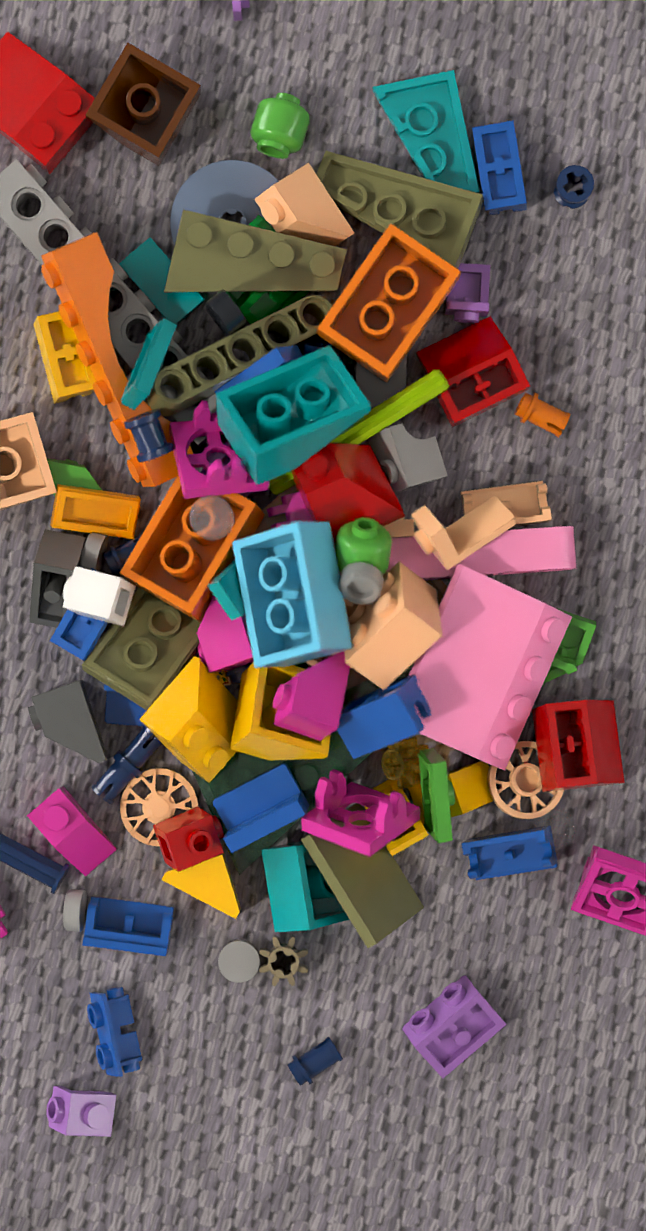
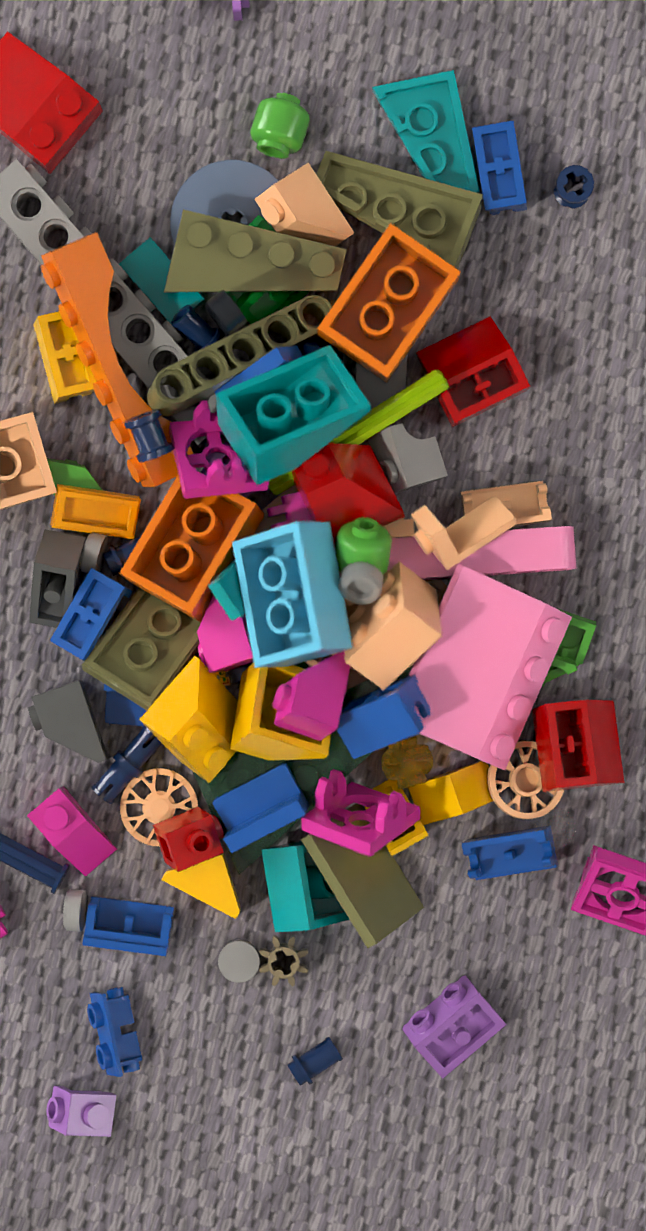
white brick [63,566,136,626] -> none
reddish brown slope [86,42,201,166] -> none
teal tile [121,318,177,410] -> none
clear tile [189,495,234,540] -> none
bright green plate [418,748,455,843] -> none
medium lavender bracket [445,263,490,323] -> none
orange pin [514,392,570,437] -> none
none -> dark blue pin [171,305,223,352]

